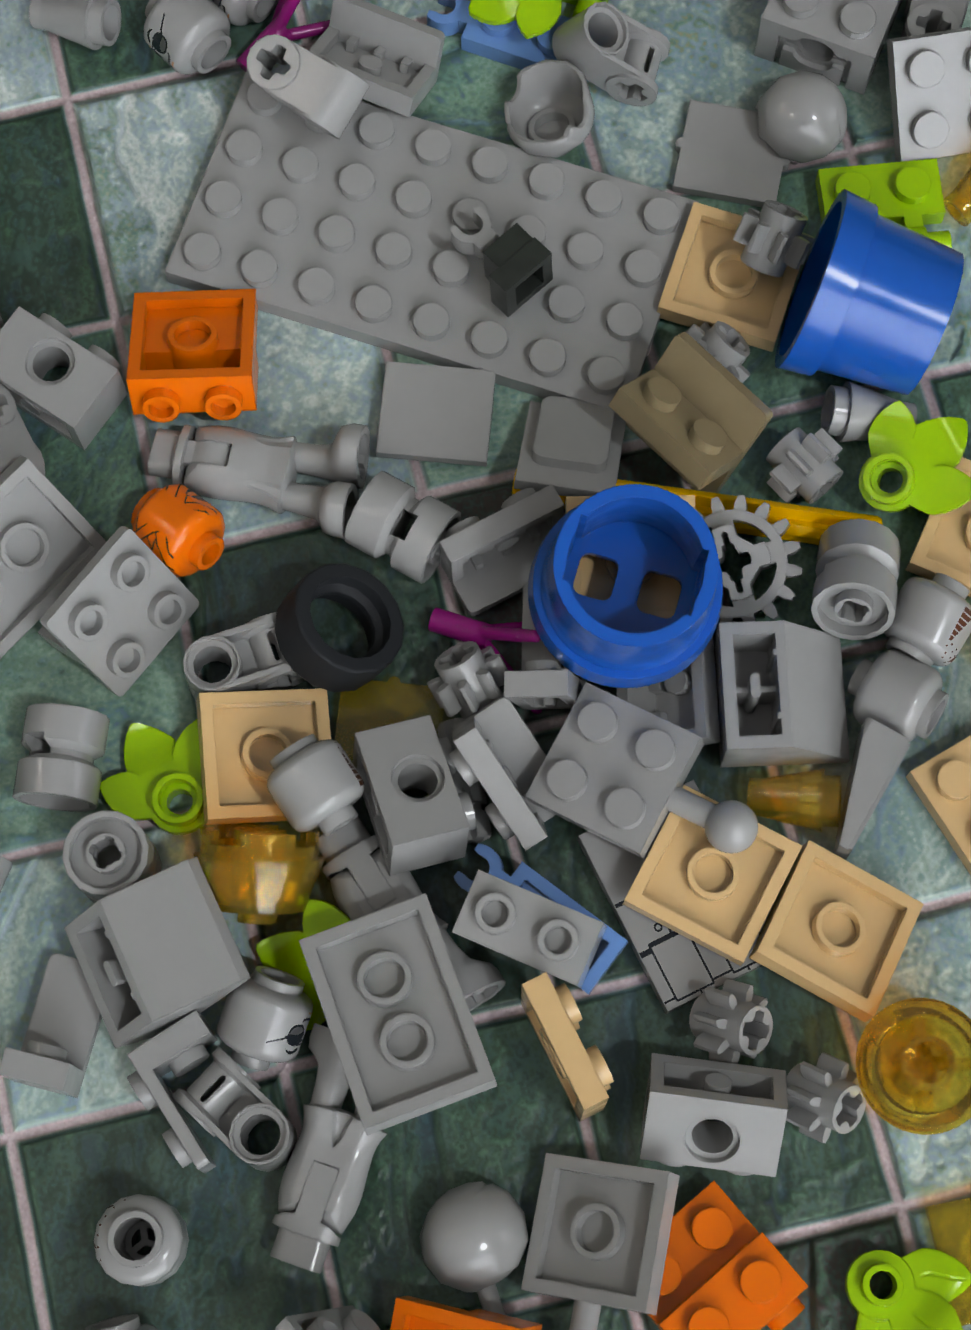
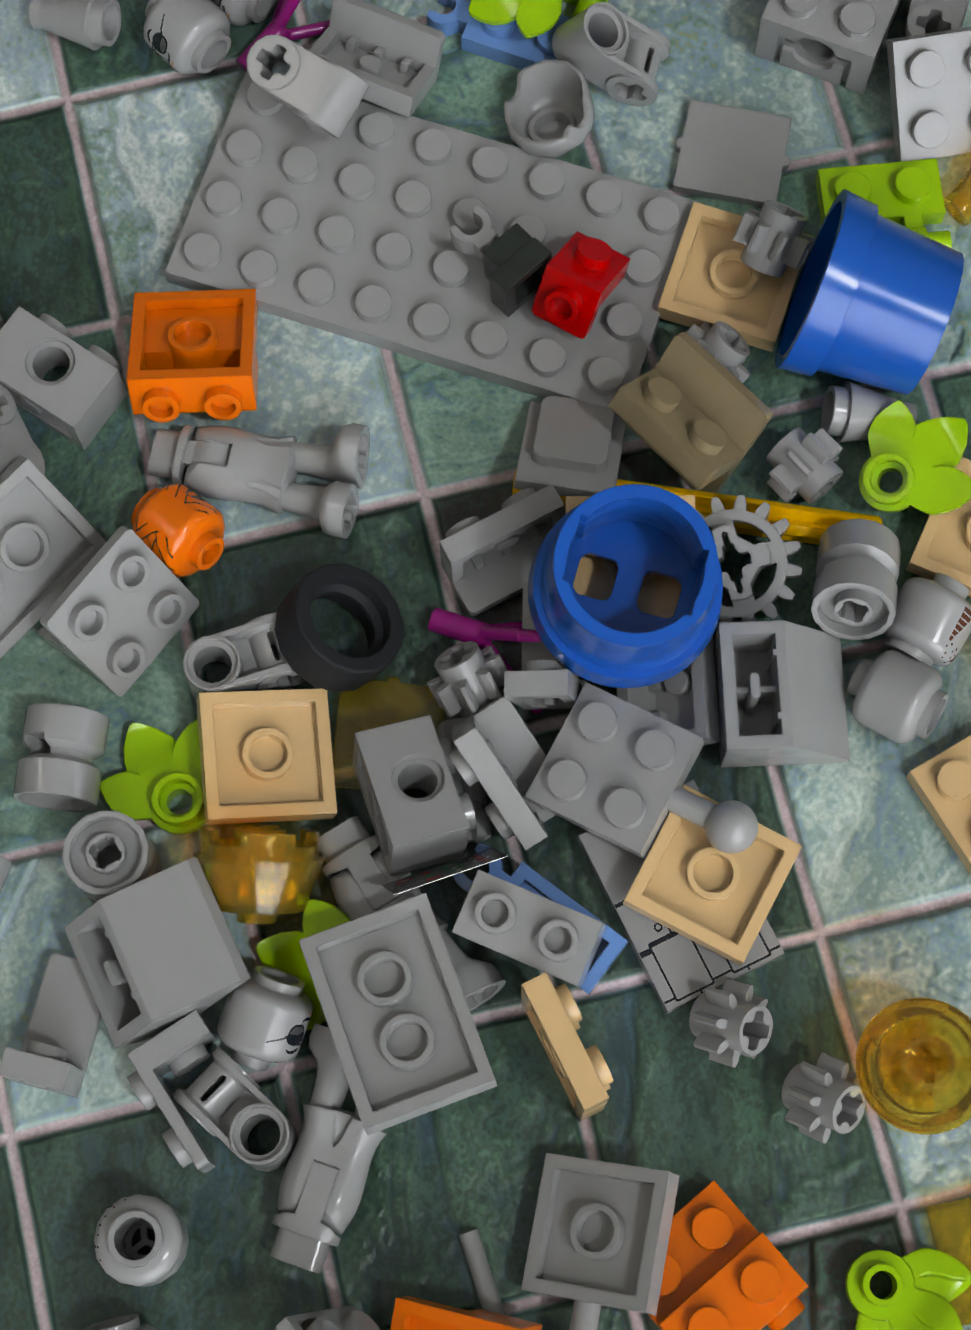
light grey head [267,734,365,837] -> none
light grey wheel [344,471,461,584] -> none
light grey piece [376,361,496,467] -> none
light grey hair [419,1181,529,1292] -> none
light grey brick [640,1053,788,1177] -> none
clear yellow cone [747,768,842,833] -> none
tan plate [749,840,924,1022] -> none
light grey hair [755,70,847,163] -> none
light grey slope [833,717,911,860] -> none
none -> dark grey sticker [382,848,508,895]
none -> red bracket [532,231,631,339]

